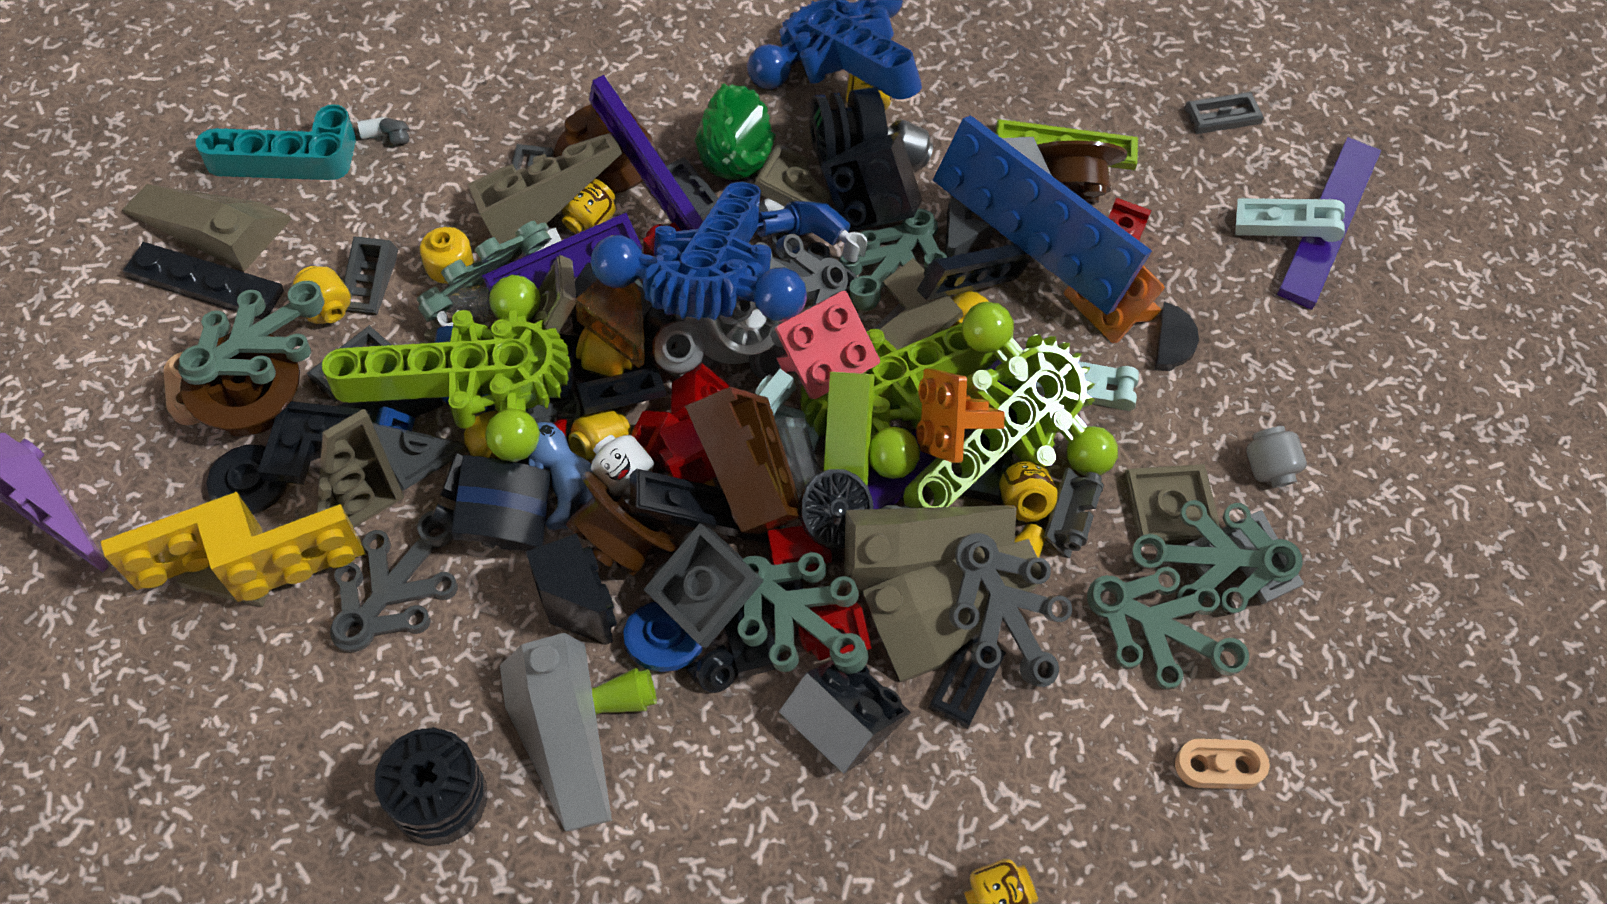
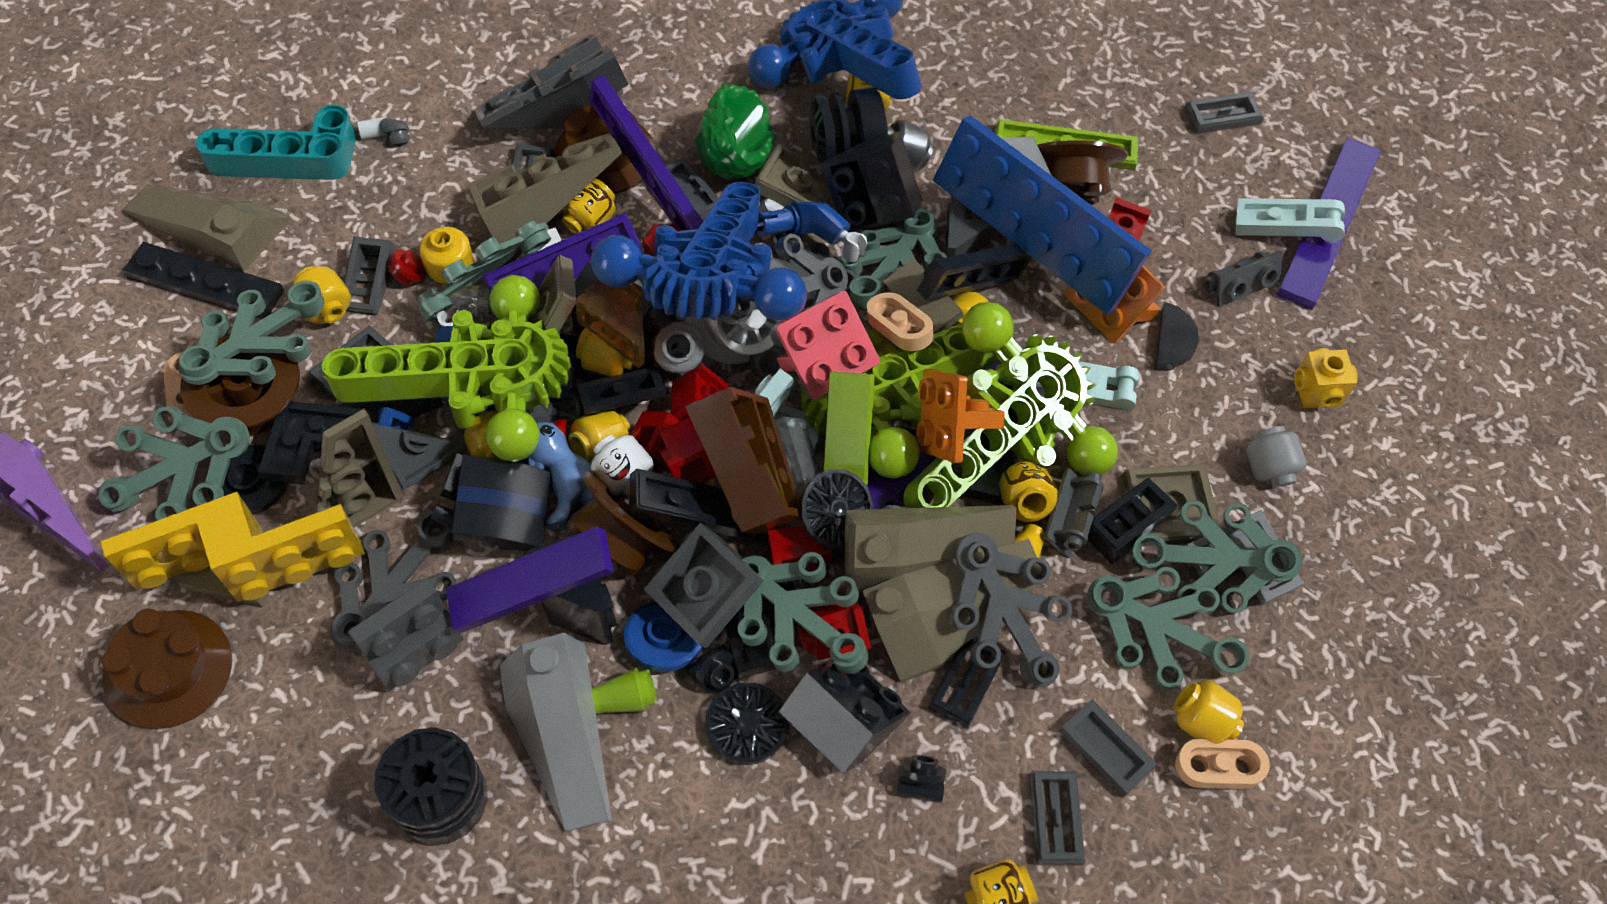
none -> sand green plant [98,406,250,520]
none -> reddish brown piece [102,608,232,729]
none -> dark grey plate [348,578,464,692]
none -> red plate [388,249,426,286]
none -> dark purple tile [446,527,614,633]
none -> dark grey wedge [474,33,628,129]
none -> black wheel [706,683,789,765]
none -> light nougat plate [867,292,934,351]
none -> black plate [897,755,946,803]
none -> dark grey tile [1030,771,1085,866]
none -> dark grey tile [1060,699,1158,797]
none -> black slope [1088,477,1178,564]
none -> yellow head [1174,680,1244,744]
none -> dark grey hinge [1203,250,1283,307]
none -> yellow brick [1294,348,1358,408]

